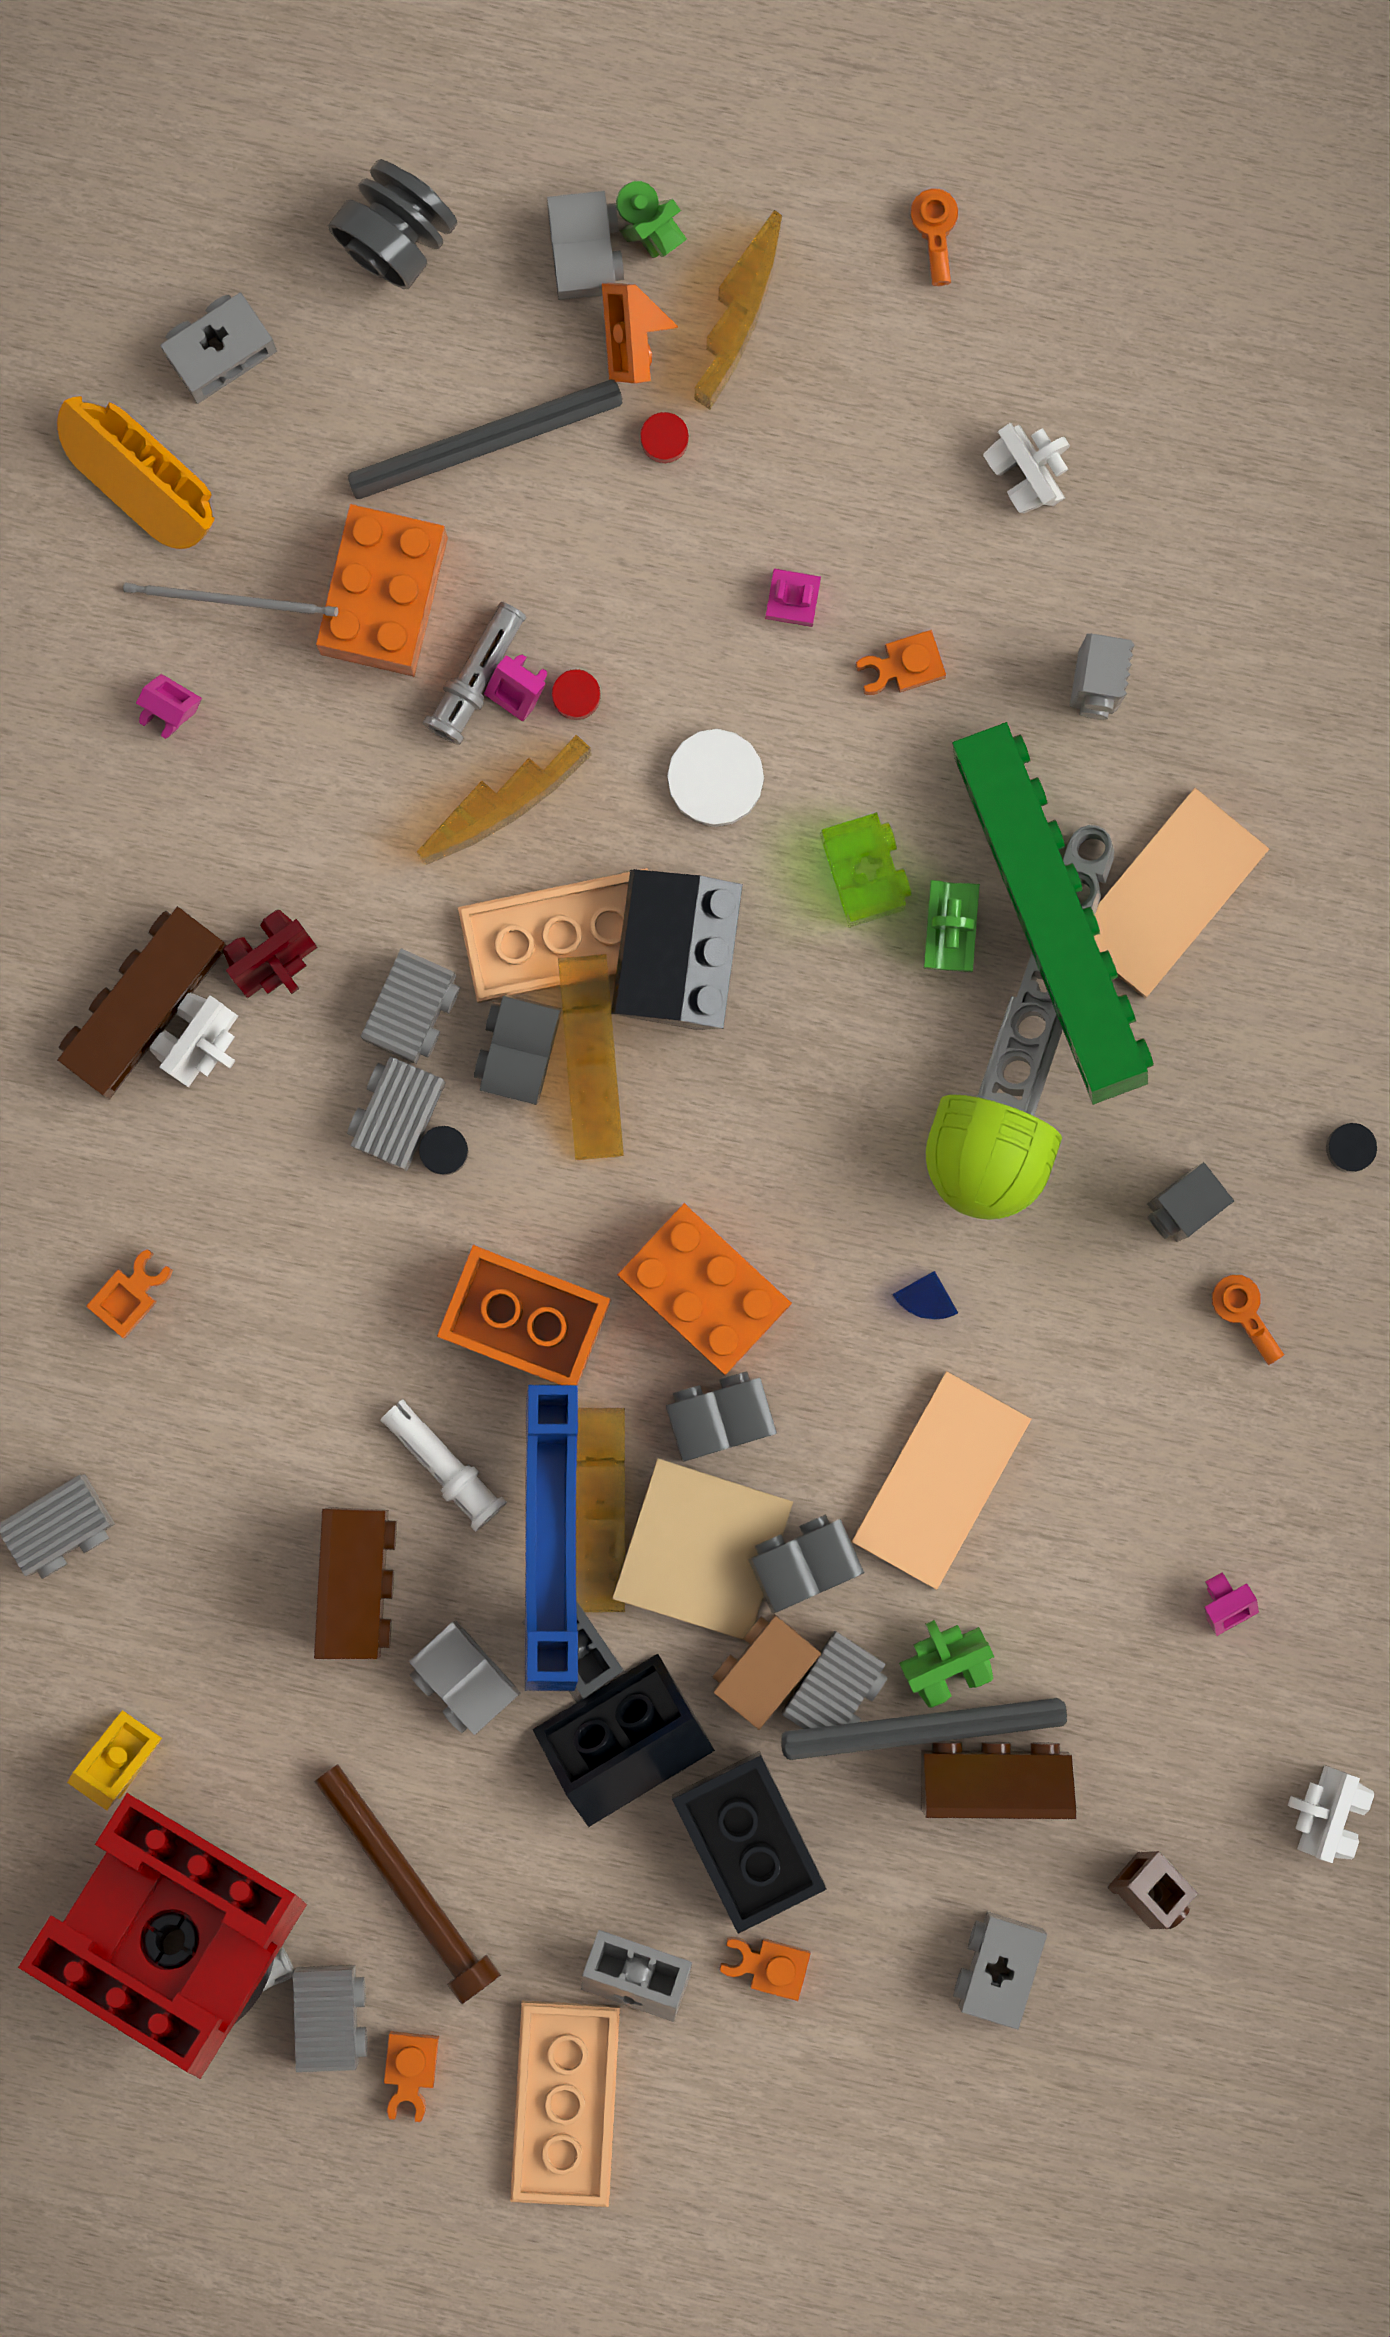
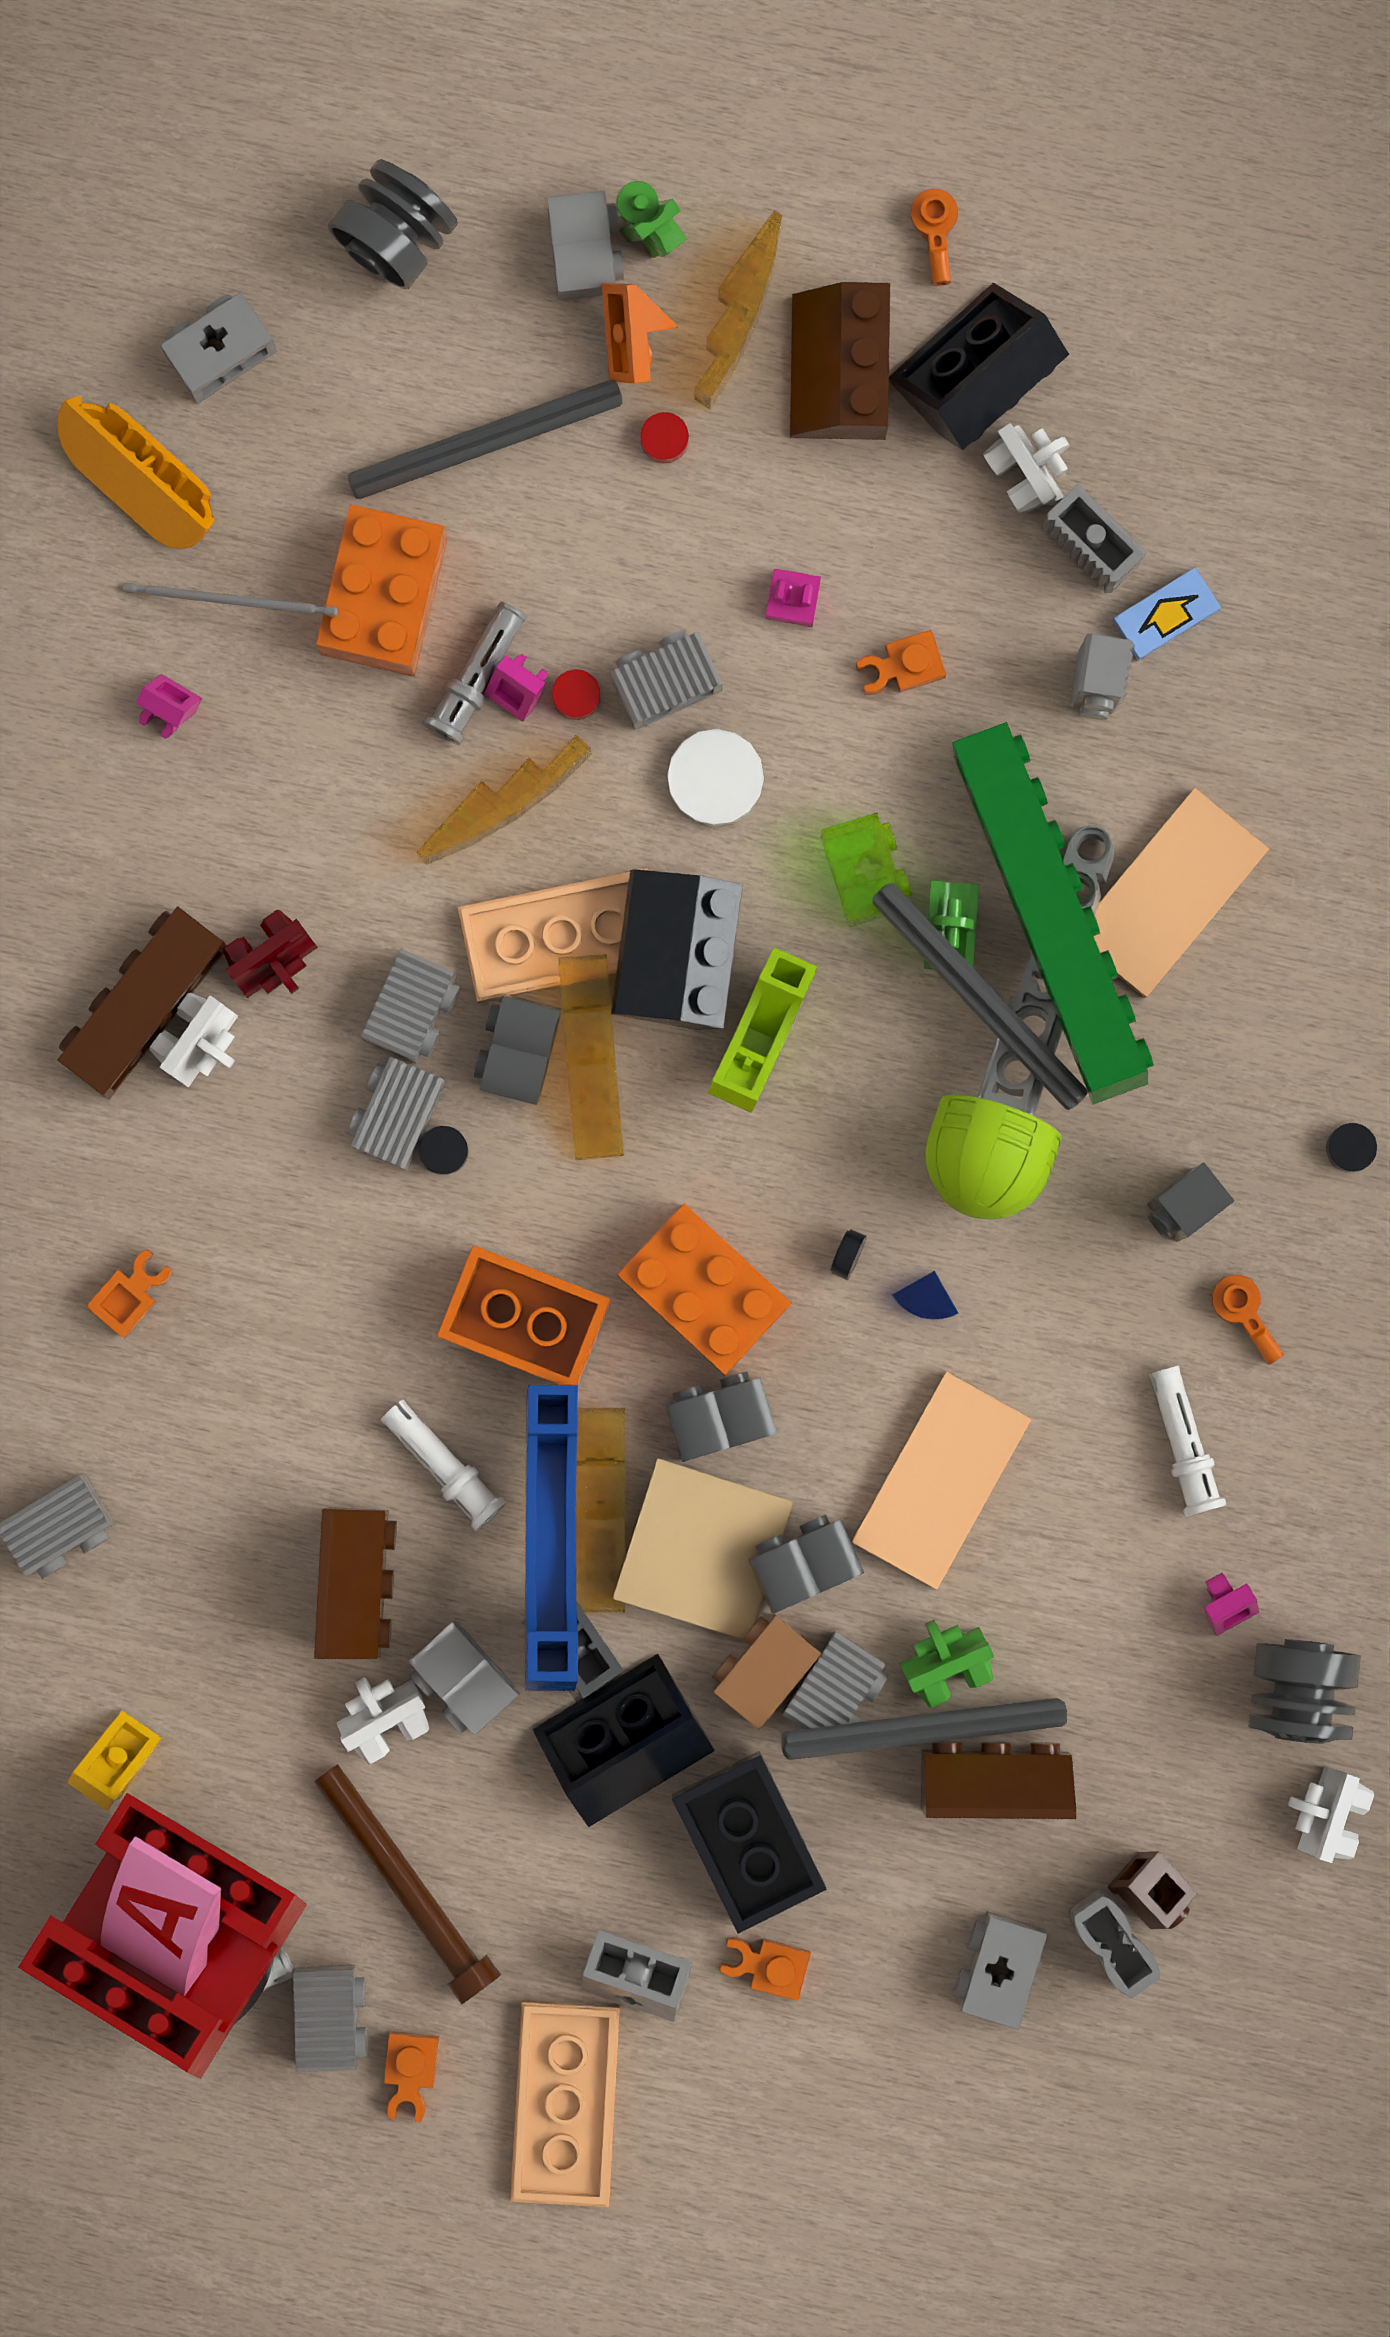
none -> bright pink slope [101,1836,221,1996]
none -> white hips [337,1676,429,1765]
none -> light grey brick [610,630,723,730]
none -> lime arch [707,947,818,1113]
none -> reddish brown slope [790,282,890,440]
none -> black tile [830,1229,867,1280]
none -> dark grey axle [872,883,1088,1110]
none -> black slope [889,283,1069,450]
none -> light grey brick [1043,484,1147,593]
none -> light grey brick [1069,1890,1160,1998]
none -> light blue tile [1113,567,1221,661]
none -> white pin [1149,1366,1227,1517]
none -> dark grey wheel [1248,1639,1361,1744]

